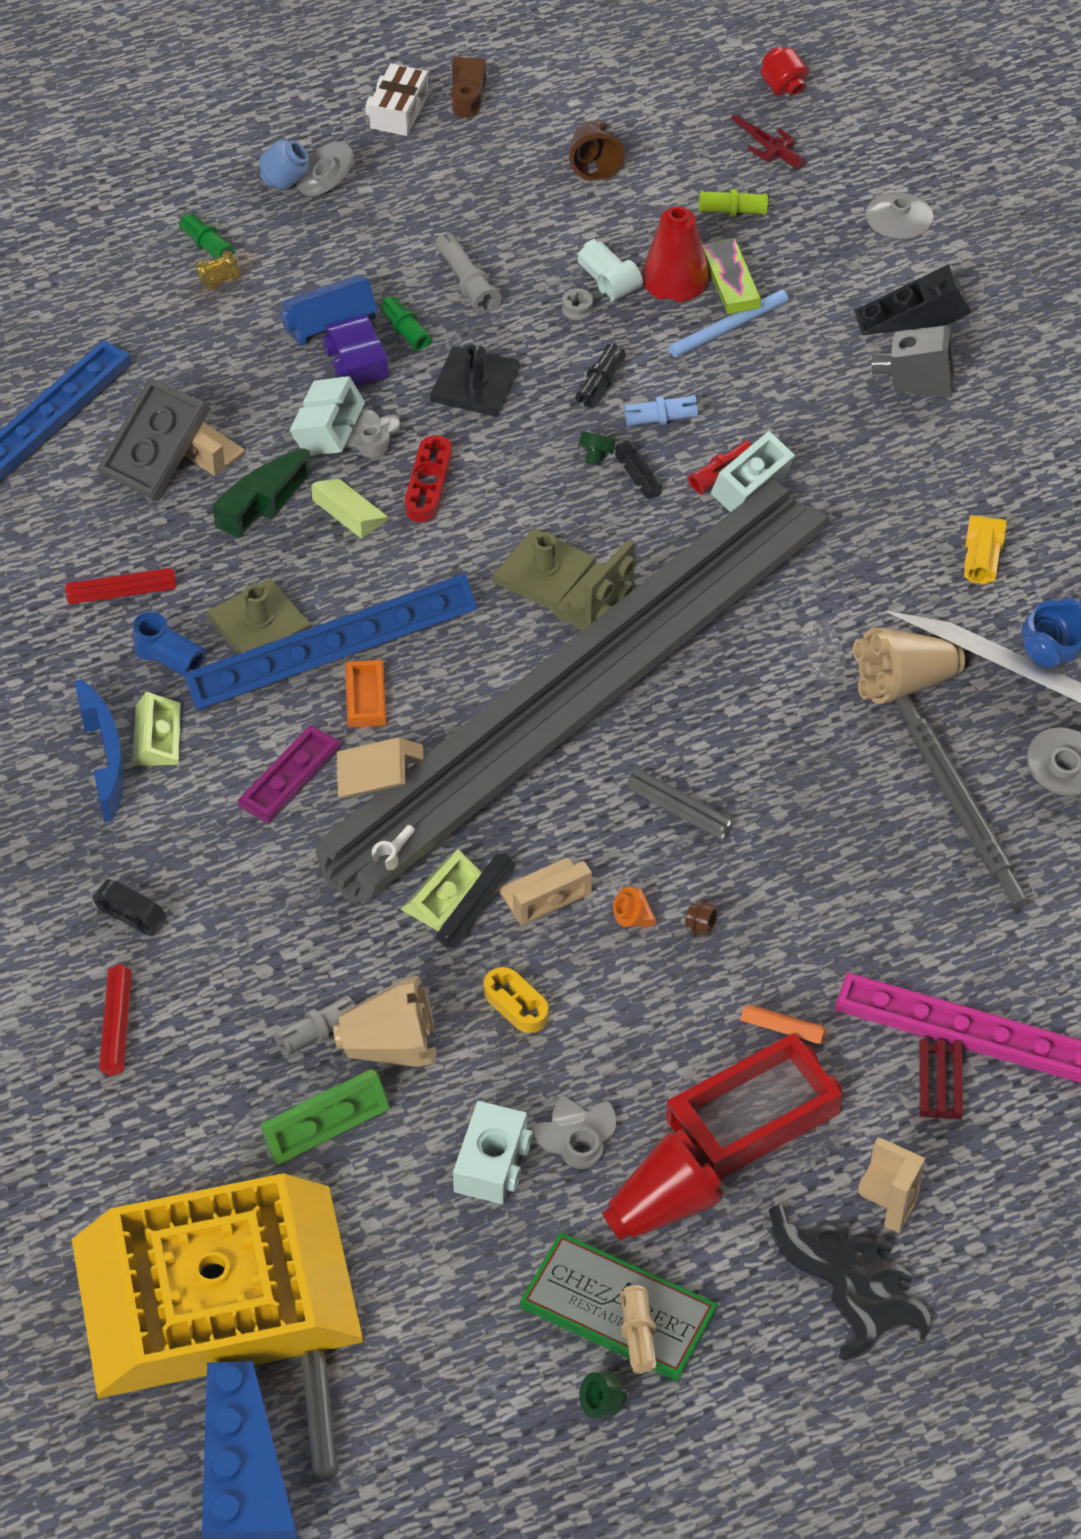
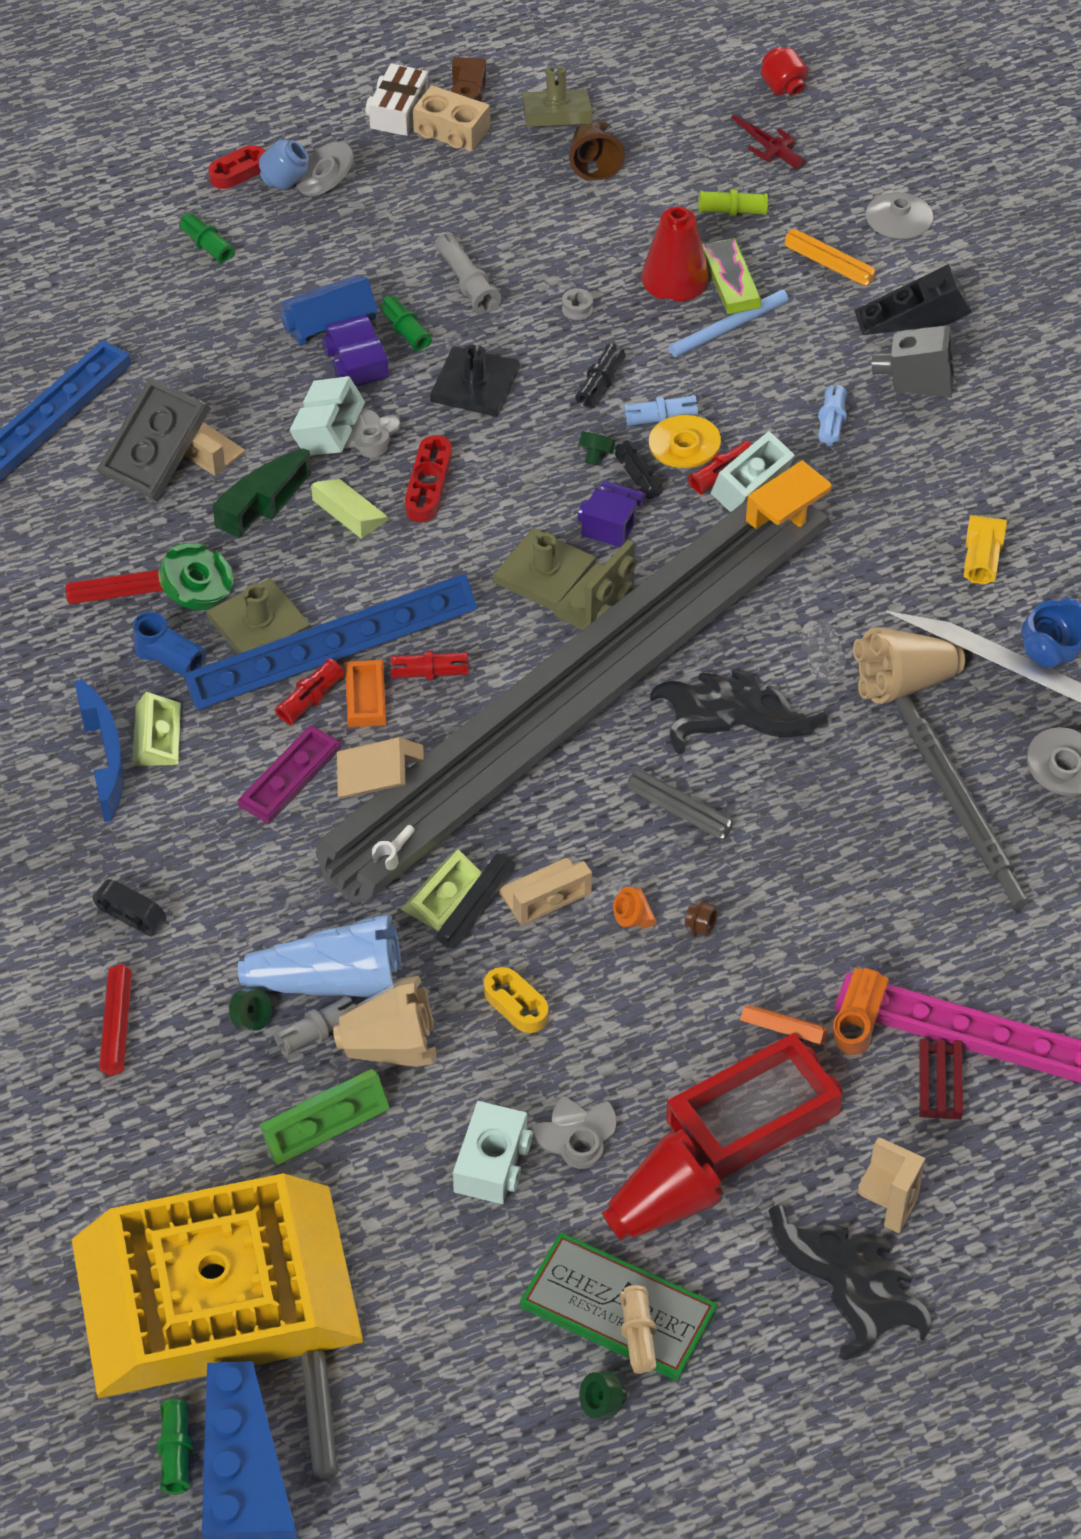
clear yellow bush [196,250,240,291] -> none
light aqua piece [578,239,643,302] -> none
none -> green pin [157,1399,193,1495]
none -> green plate [158,543,234,610]
none -> red beam [208,145,265,189]
none -> dark green tile [229,988,272,1031]
none -> light blue cone [238,914,402,998]
none -> red pin [274,658,344,726]
none -> red pin [391,650,469,681]
none -> tan brick [413,85,490,151]
none -> olive tile [522,66,592,127]
none -> dark purple brick [578,481,646,547]
none -> yellow dish [649,415,721,468]
none -> black piece [650,669,828,754]
none -> light orange panel [746,460,831,529]
none -> light orange axle [784,228,876,286]
none -> light blue axle [818,385,848,446]
none -> orange piece [833,968,889,1055]

